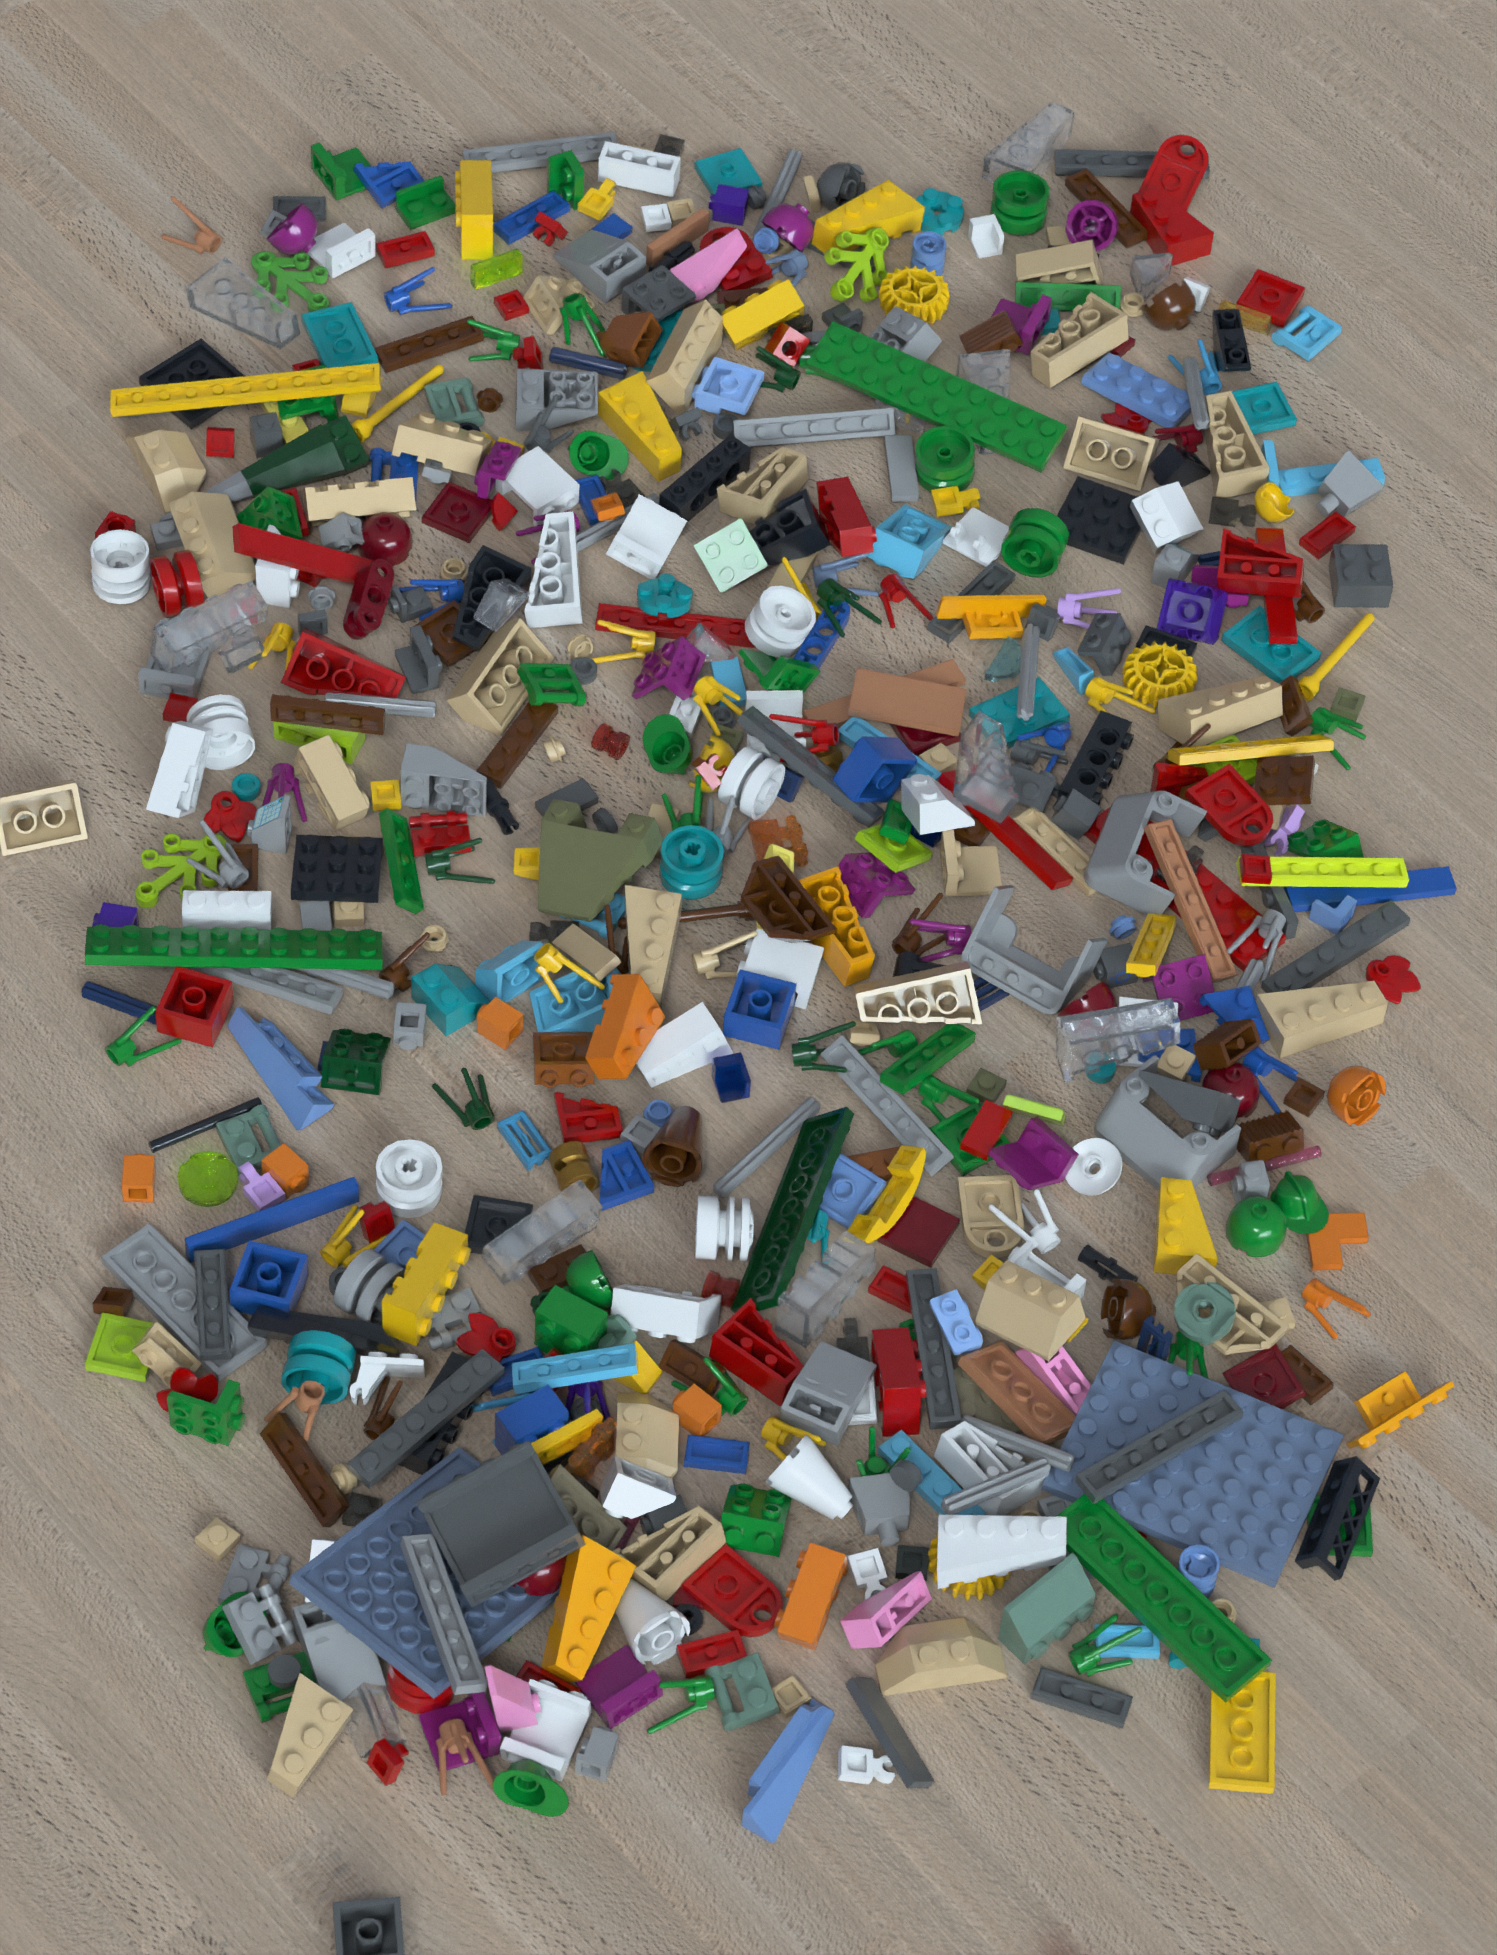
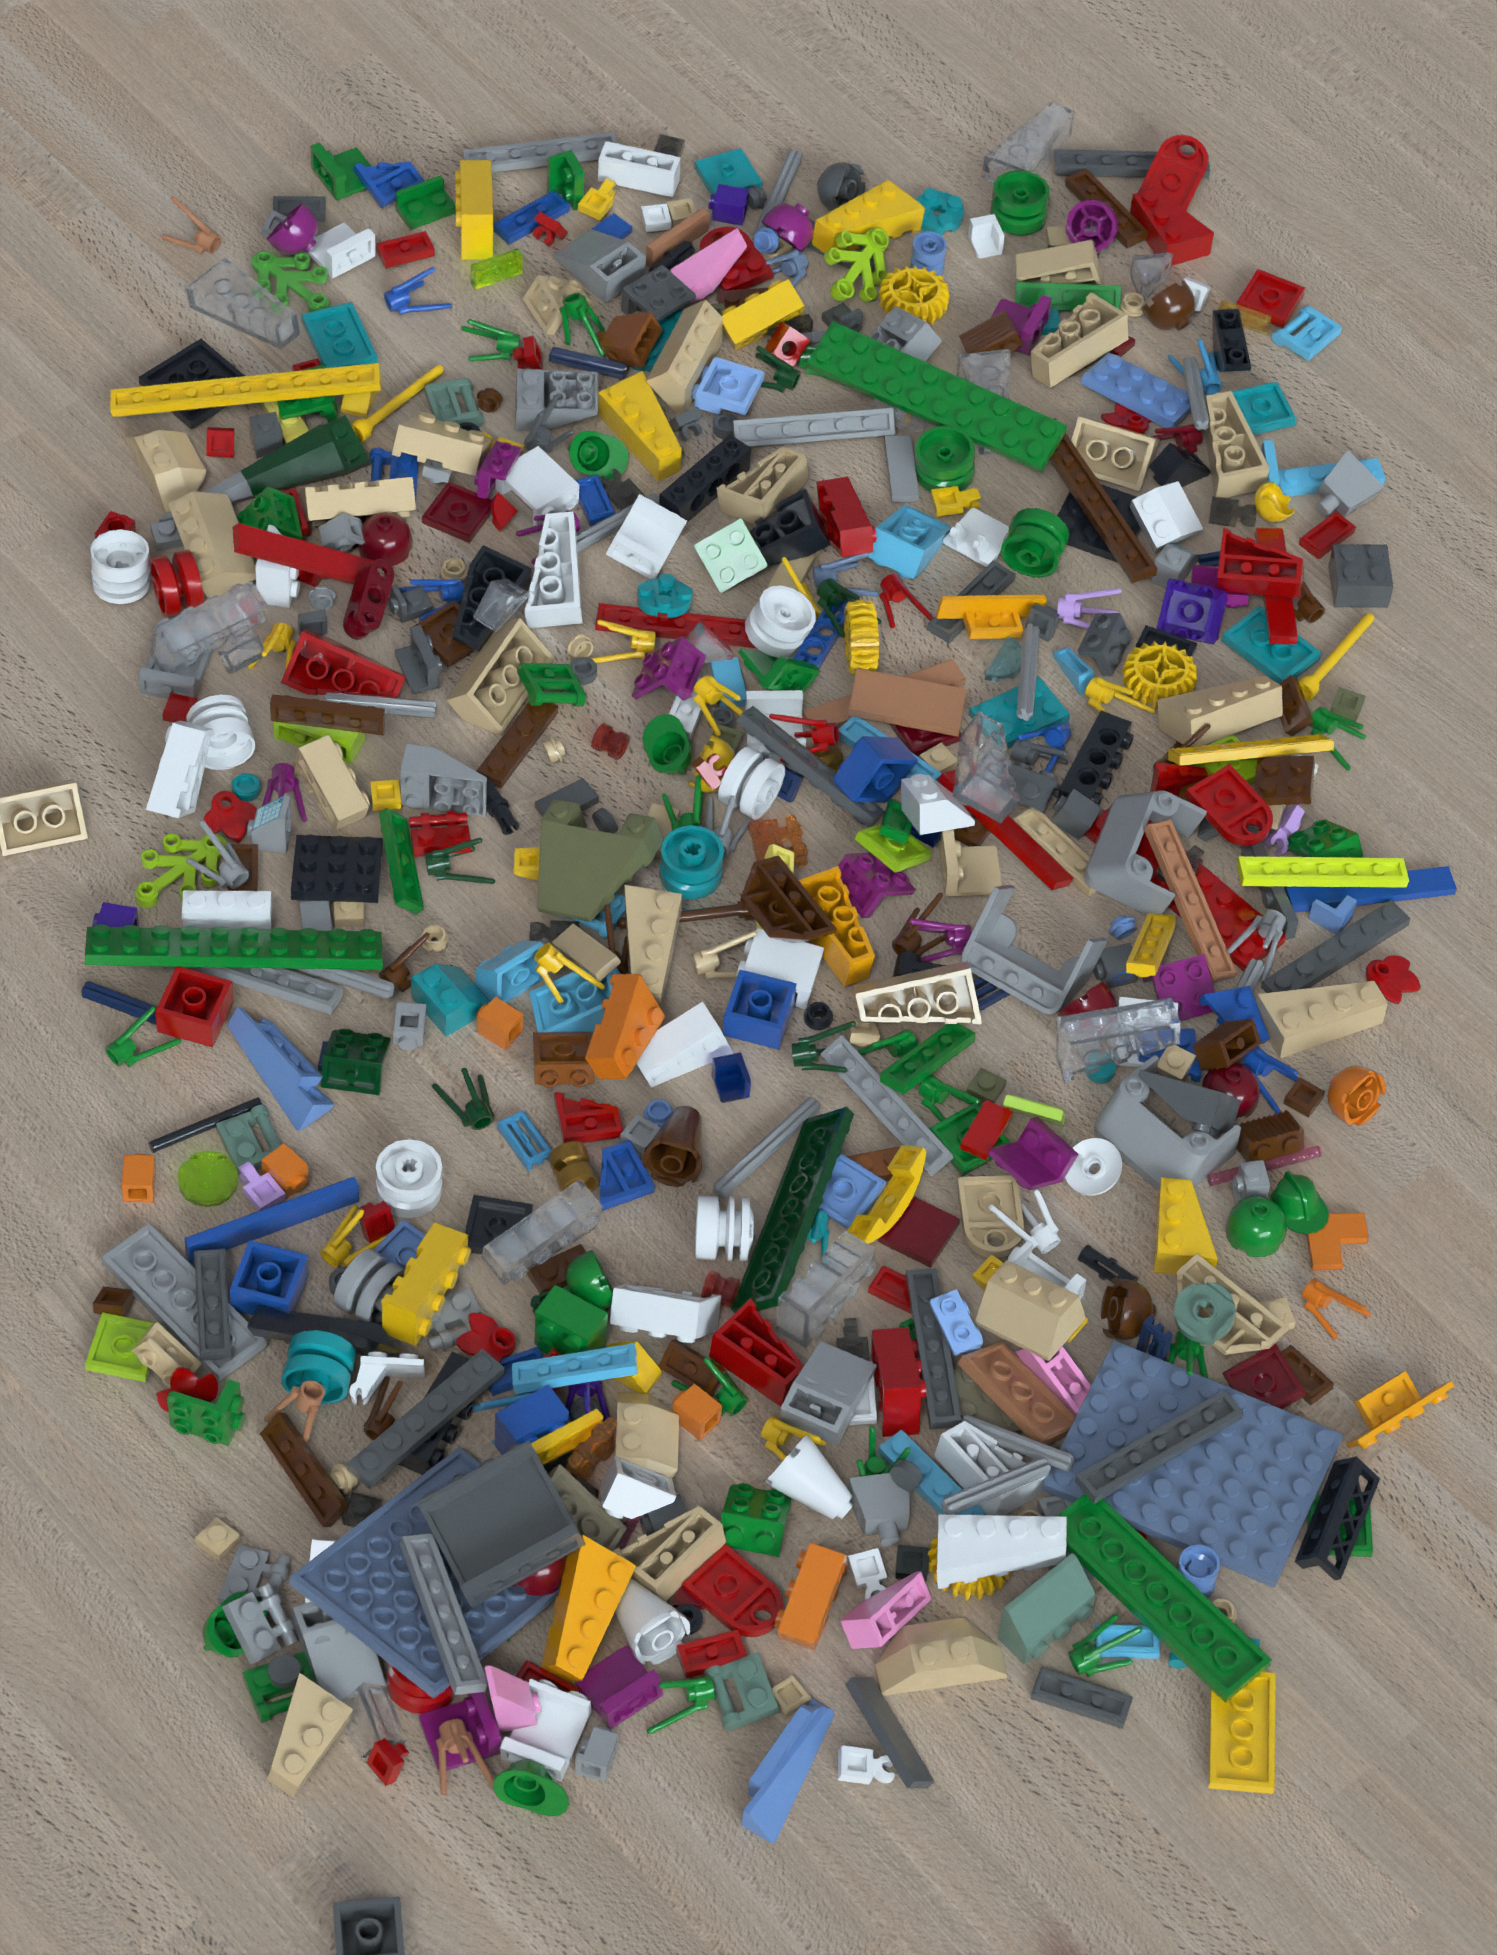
reddish brown plate [375,316,483,373] -> none
red tile [494,289,529,321] -> none
orange plate [591,492,625,522] -> none
sand green bracket [597,1314,637,1349] -> none
blue tile [684,1435,750,1474] -> none
tan tile [803,175,821,213] -> none
red tile [1239,854,1272,885] -> none
none -> black plate [803,1002,833,1030]
none -> yellow gear [843,600,879,674]
none -> reddish brown plate [1049,418,1157,583]

